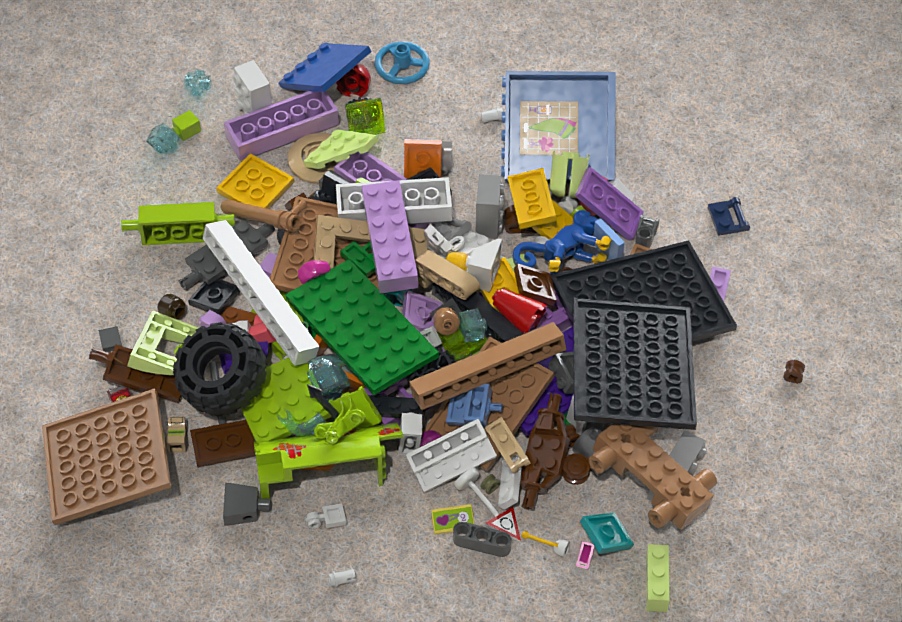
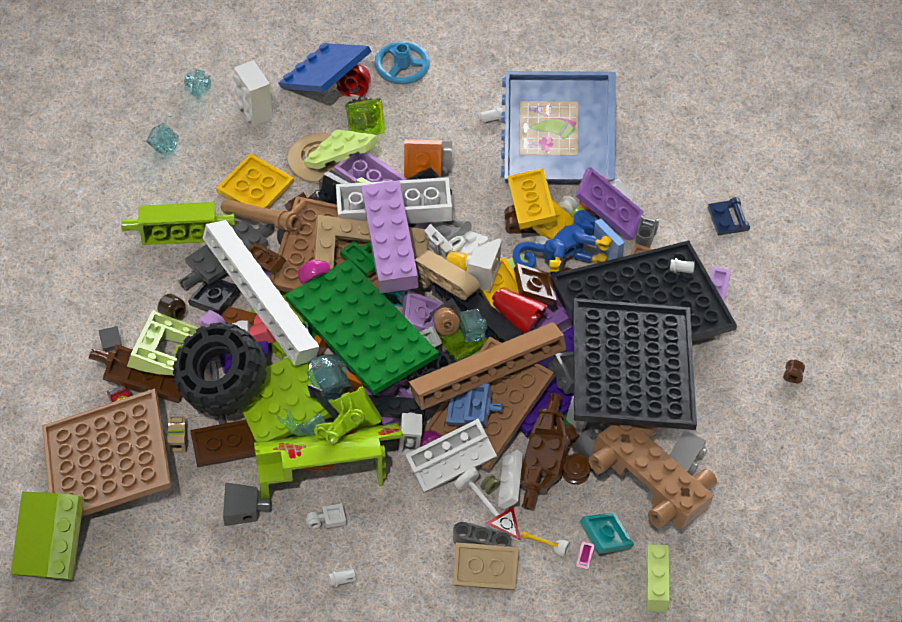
lime brick [172,110,201,141] -> none
lavender brick [224,91,339,161] -> none
slope [431,504,474,535] -> none
light grey brick [475,174,505,239] -> none
tan plate [485,417,531,474] -> none
yellowish green cylinder [550,151,590,198] -> none
none -> lime slope [10,491,84,580]
none -> reddish brown plate [248,242,287,275]
none -> tan plate [453,542,518,589]
none -> white pin [670,258,694,274]

